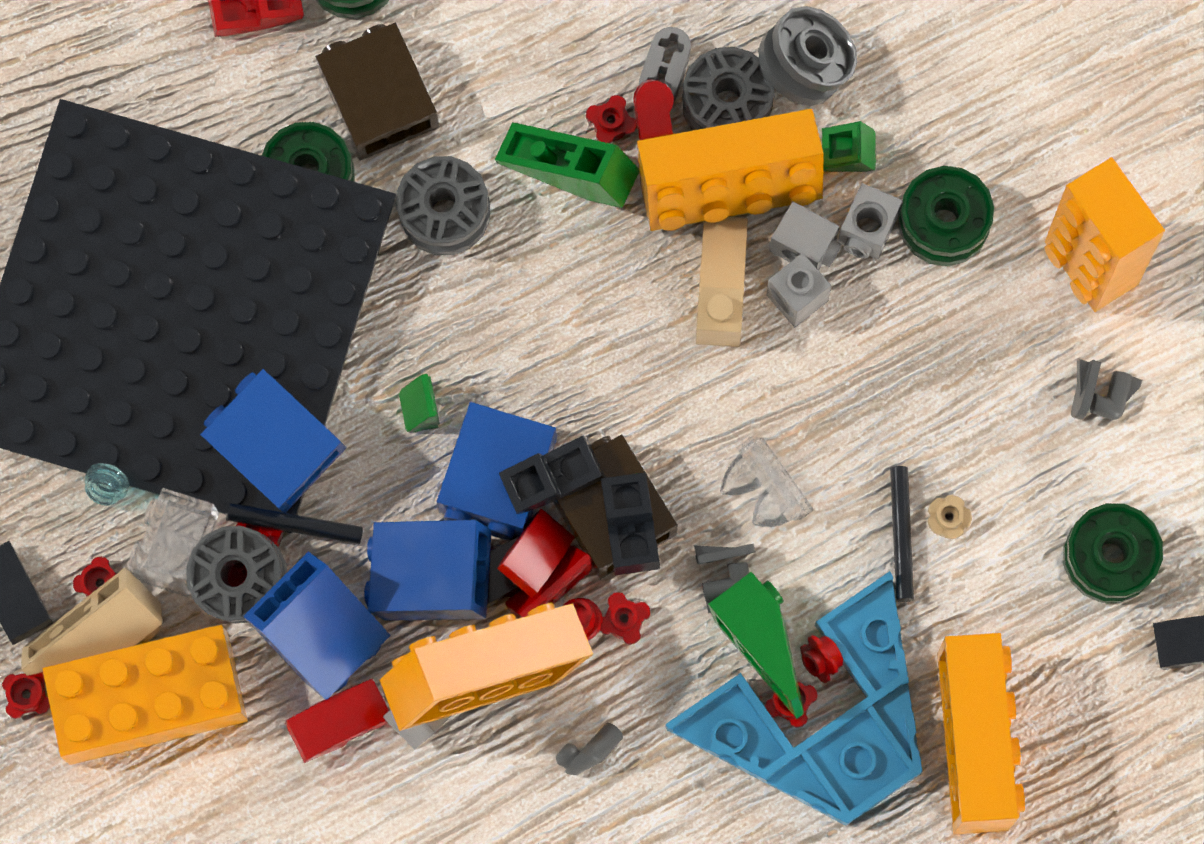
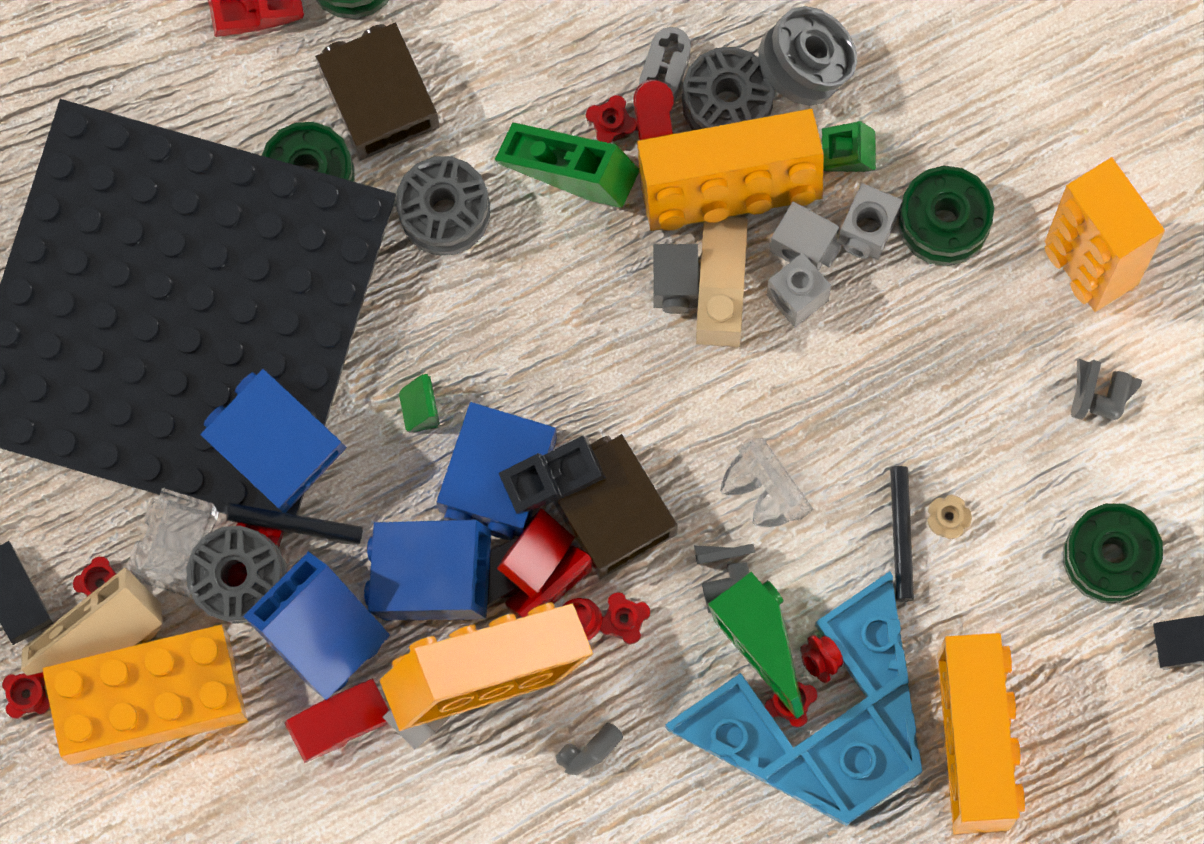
clear light blue plate [85,463,129,506] -> none
black slope [601,472,660,576] -> none
none -> dark grey brick [653,244,698,314]

